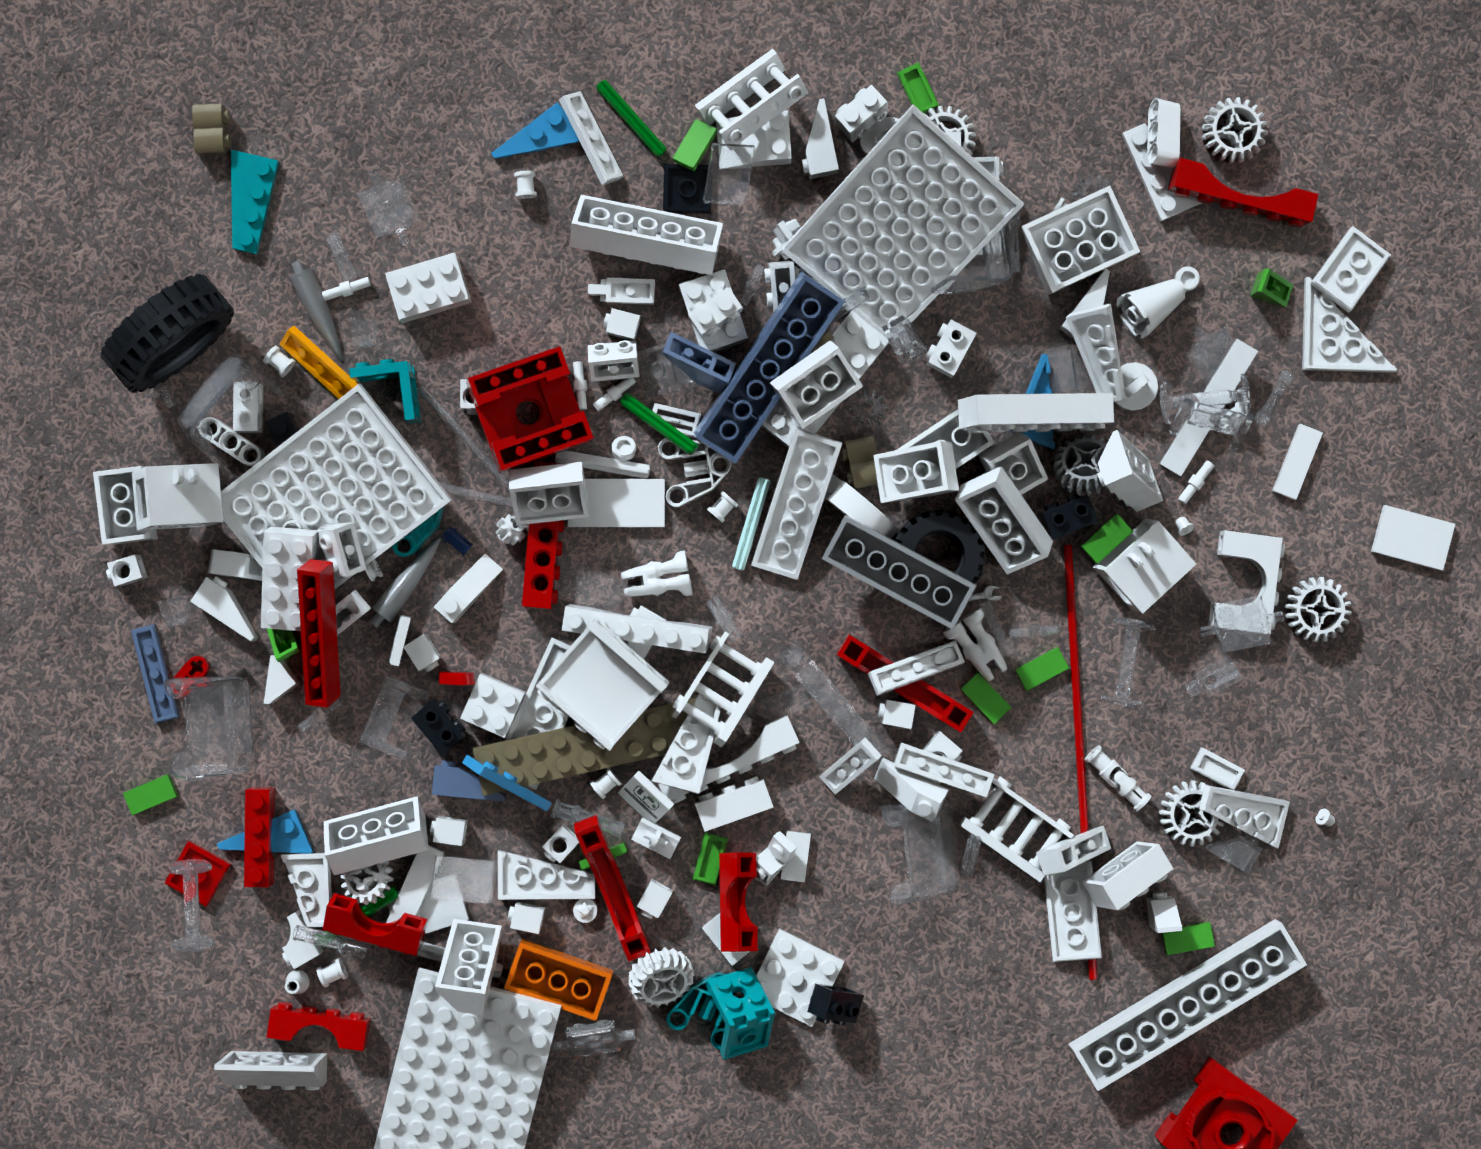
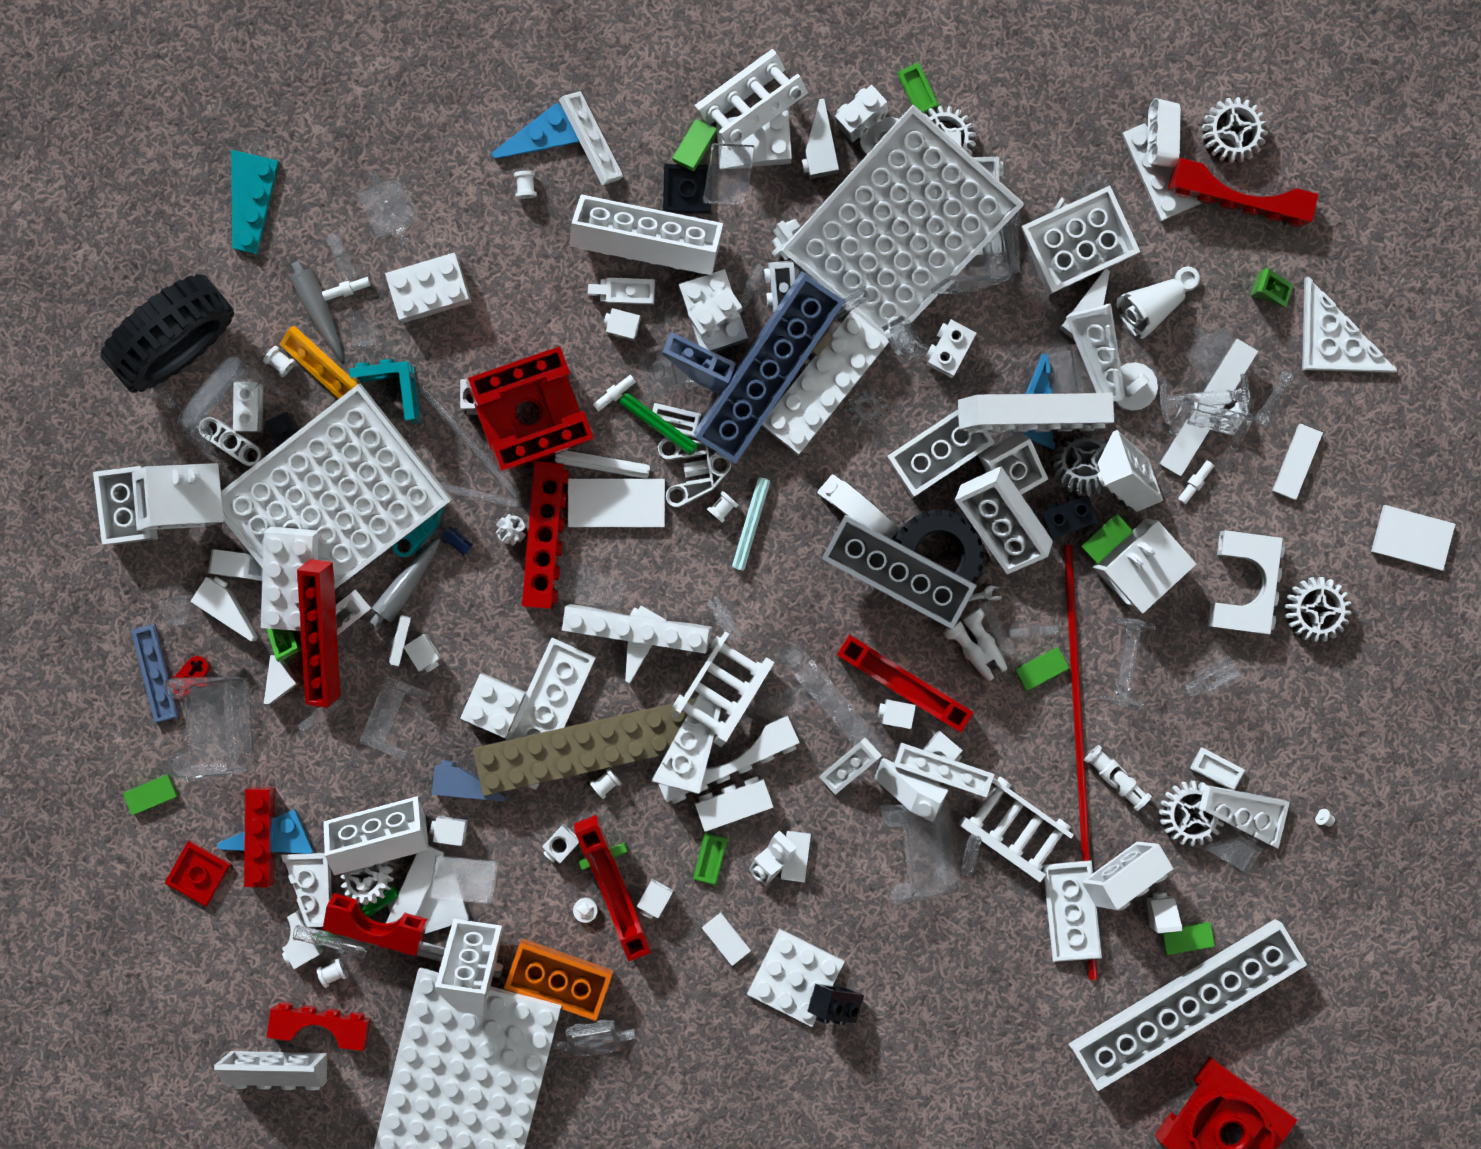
white brick [106,554,148,587] -> none
clear hose [168,859,215,952] -> none
dark tan brick [192,104,232,156] -> none
white cone [285,970,310,994] -> none
white brick [318,522,366,577] -> none
white bush [365,559,383,582] -> none
black brick [411,699,467,755] -> none
white slope [434,553,503,623] -> none
red beam [439,672,475,685] -> none
dark azure wing [462,755,552,811] -> none
white wing [498,850,596,900] -> none
white brick [507,901,546,934] -> none
white slope [509,462,589,525] -> none
white panel [536,618,669,751] -> none
clear pin [550,798,625,838] -> none
white bar [572,361,588,411] -> none
white brick [588,340,639,382] -> none
green axle [596,80,667,158] -> none
white tile [612,436,636,461] -> none
white tile [618,771,674,823] -> none
white piece [621,550,693,596] -> none
white gear [628,947,694,1008] -> none
white hips [631,817,681,859] -> none
teal connector [666,972,734,1050] -> none
teal bracket [706,967,775,1060] -> none
red arch [719,852,758,952] -> none
white plate [751,428,842,580] -> none
white brick [770,341,863,429] -> none
dark tan brick [841,436,878,490] -> none
white tile [868,640,965,696] -> none
white slope [873,441,959,503] -> none
bright green tile [960,672,1012,724] -> none
white slope [1036,826,1111,875] -> none
white piece [1176,517,1194,536] -> none
clear plate [1200,596,1284,653] -> none
white tile [1310,226,1391,313] -> none

